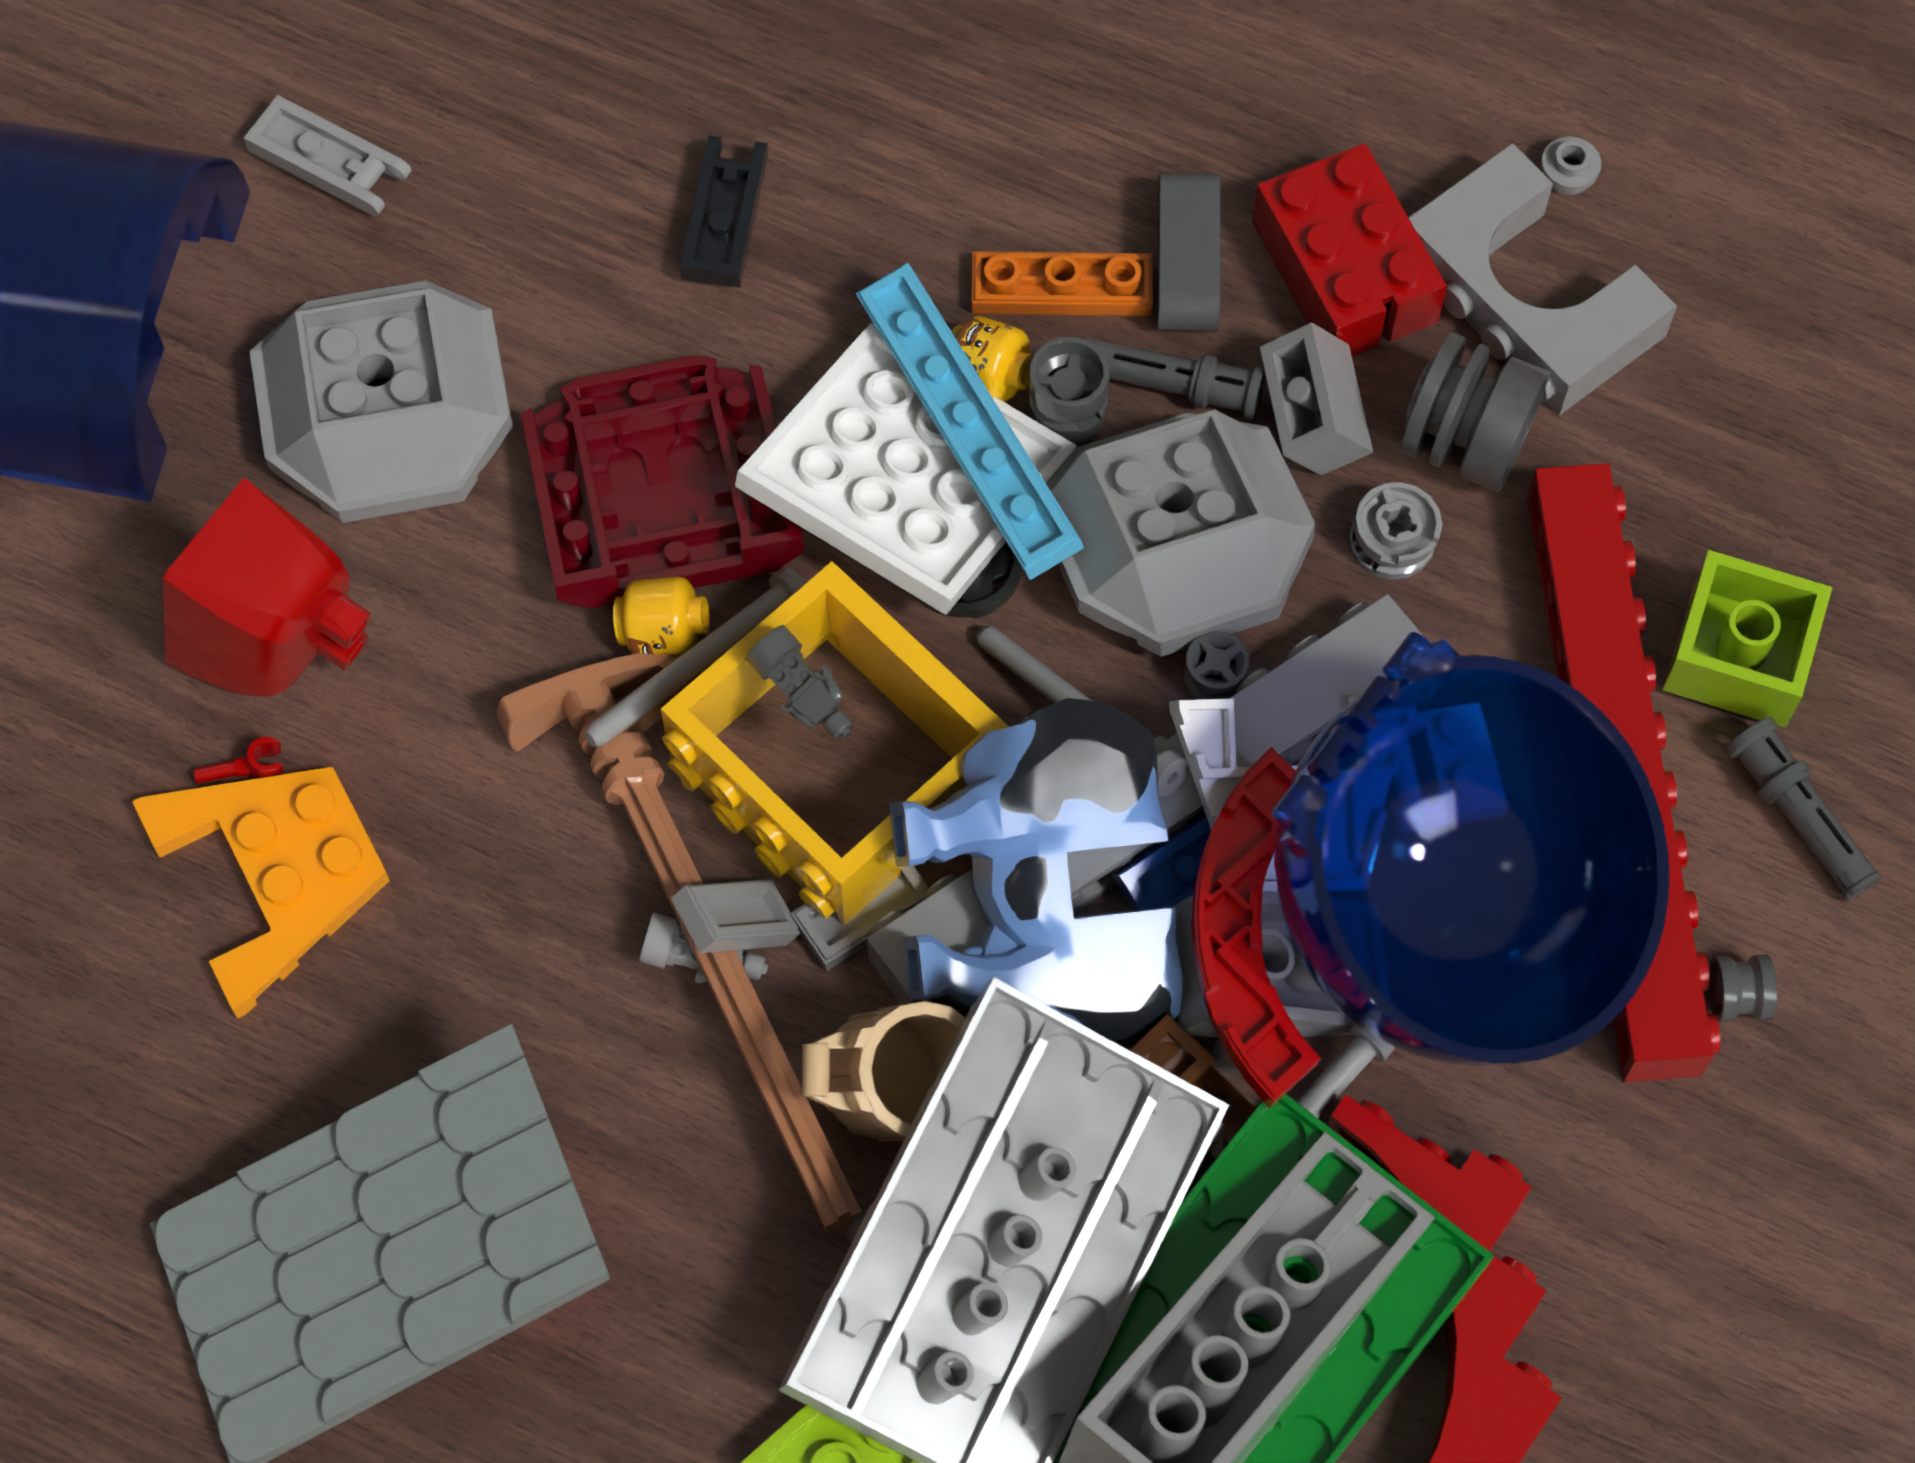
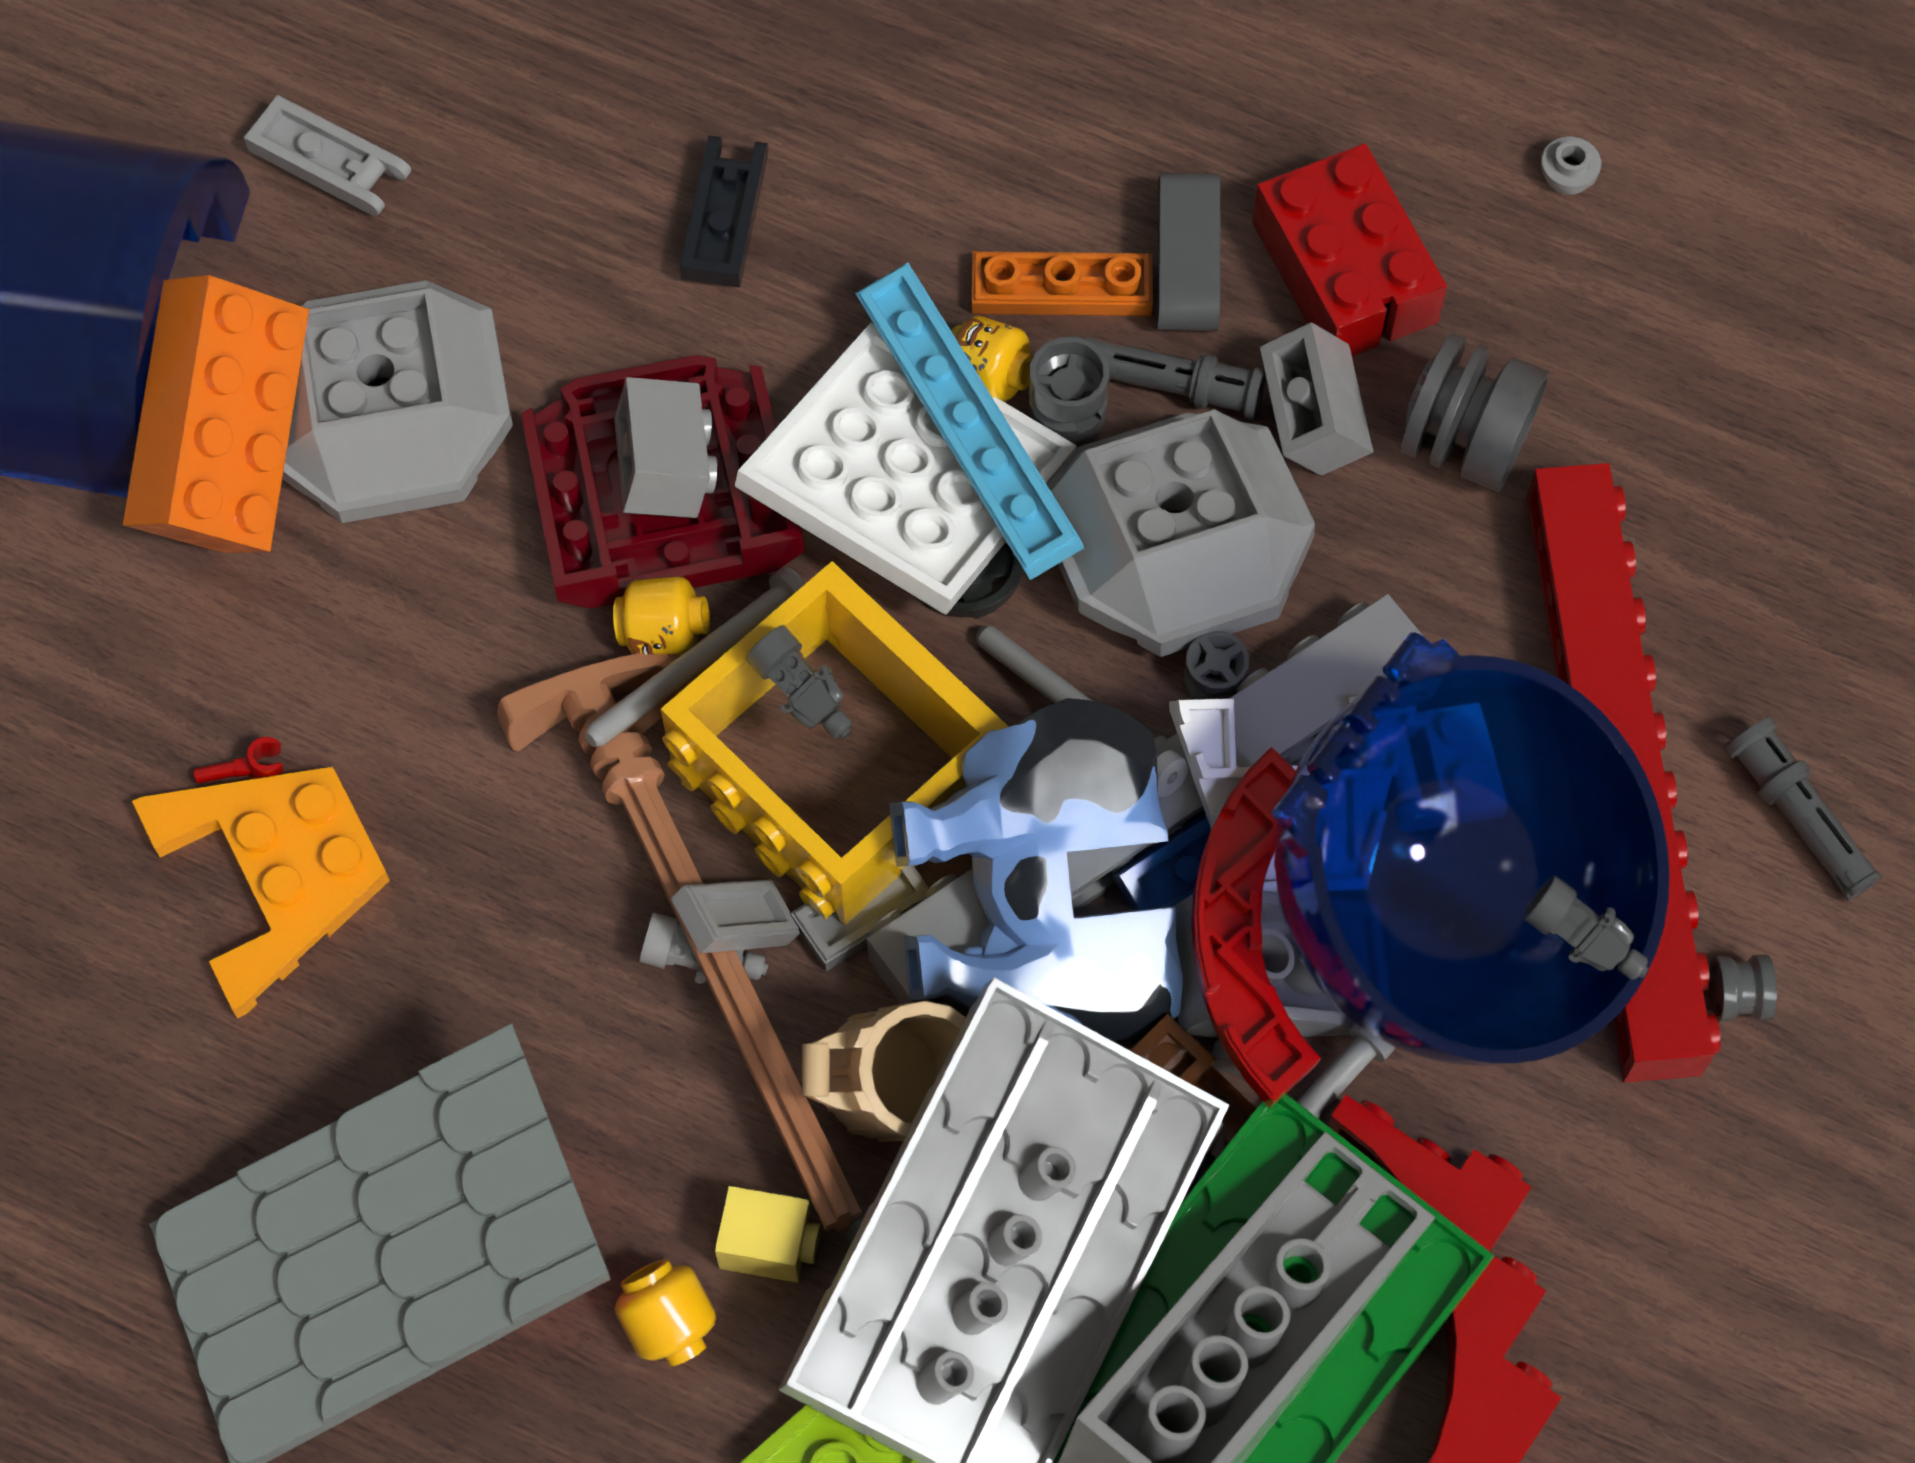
red hips [163,477,371,697] -> none
light grey wheel [1348,482,1443,580] -> none
light grey arch [1409,143,1677,416] -> none
lime brick [1663,549,1833,728] -> none
none -> orange brick [123,275,309,553]
none -> light grey brick [614,377,717,518]
none -> yellow head [615,1258,716,1366]
none -> light yellow brick [715,1186,821,1283]
none -> dark grey piece [1522,875,1649,980]

